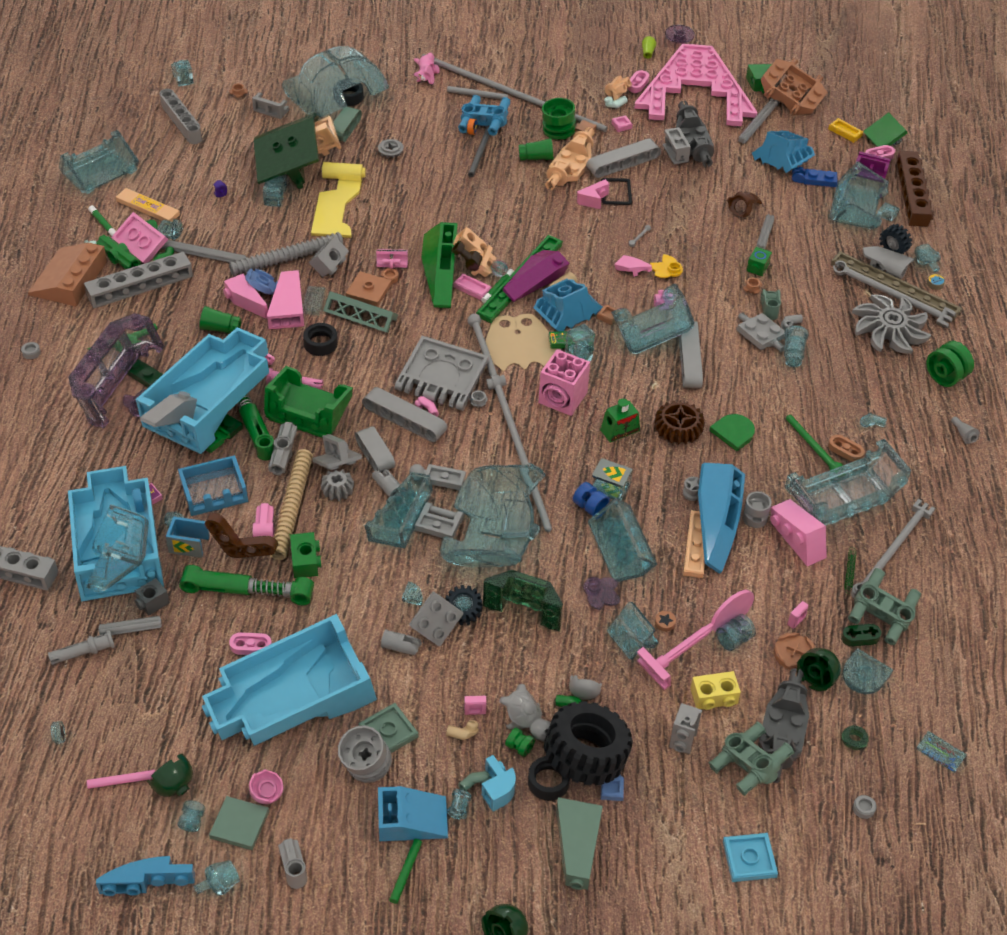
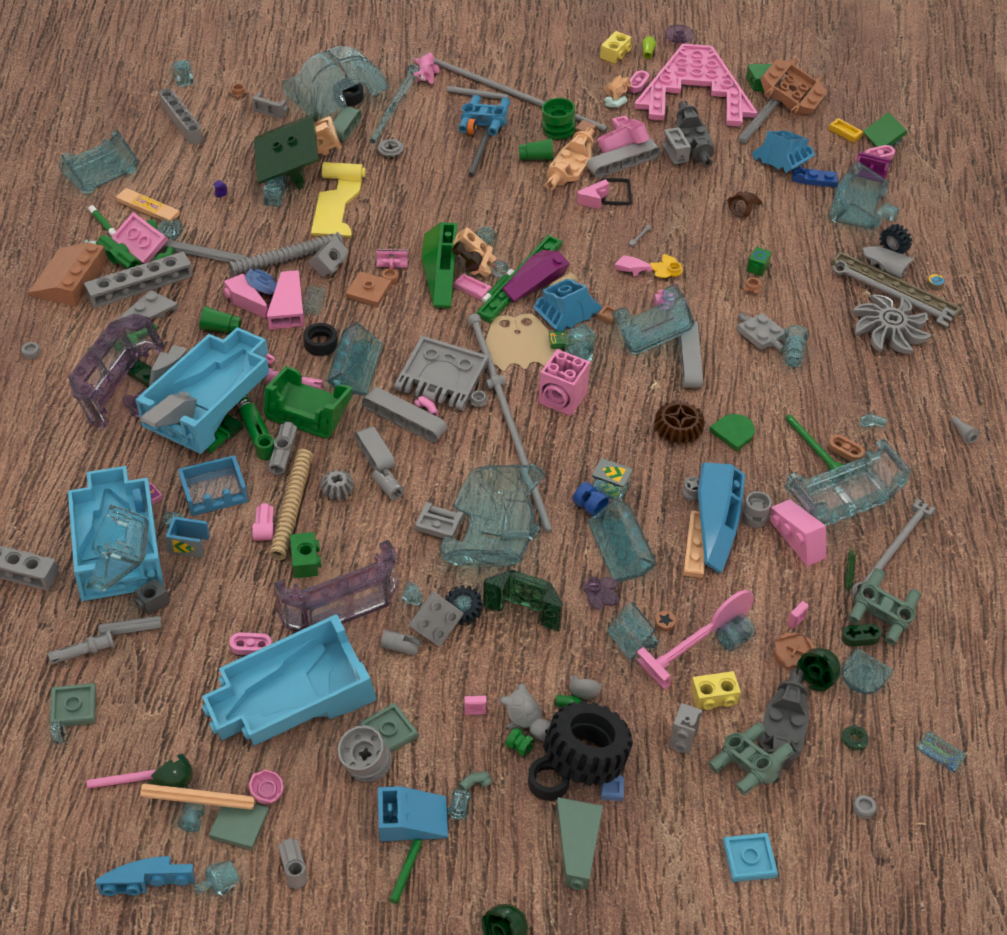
green piece [179,565,314,606] -> none
reddish brown beam [205,512,278,558] -> none
light grey bracket [312,434,362,470] -> none
sand green fence [323,291,399,333] -> none
clear light blue wedge [364,472,433,549] -> none
light grey plate [409,464,466,490] -> none
tan arm [446,720,479,740] -> none
medium azure brick [481,755,516,812] -> none
green torso [600,399,640,443] -> none
light grey axle [756,214,775,249] -> none
sand green piece [761,289,781,320] -> none
light grey arm [781,314,803,330] -> none
reddish brown brick [896,151,934,227] -> none
clear light blue piece [914,244,941,272] -> none
green wheel [926,340,974,387] -> none
none -> sand green tile [50,683,96,728]
none -> light grey wing [116,290,179,332]
none -> light nougat axle [140,784,255,810]
none -> light grey slope [149,345,187,386]
none -> windscreen [273,540,398,632]
none -> clear light blue slope [326,322,383,396]
none -> clear light blue bar [370,64,419,144]
none -> clear light blue bracket [475,226,496,246]
none -> bright pink beam [597,118,649,154]
none -> light yellow brick [600,31,632,64]

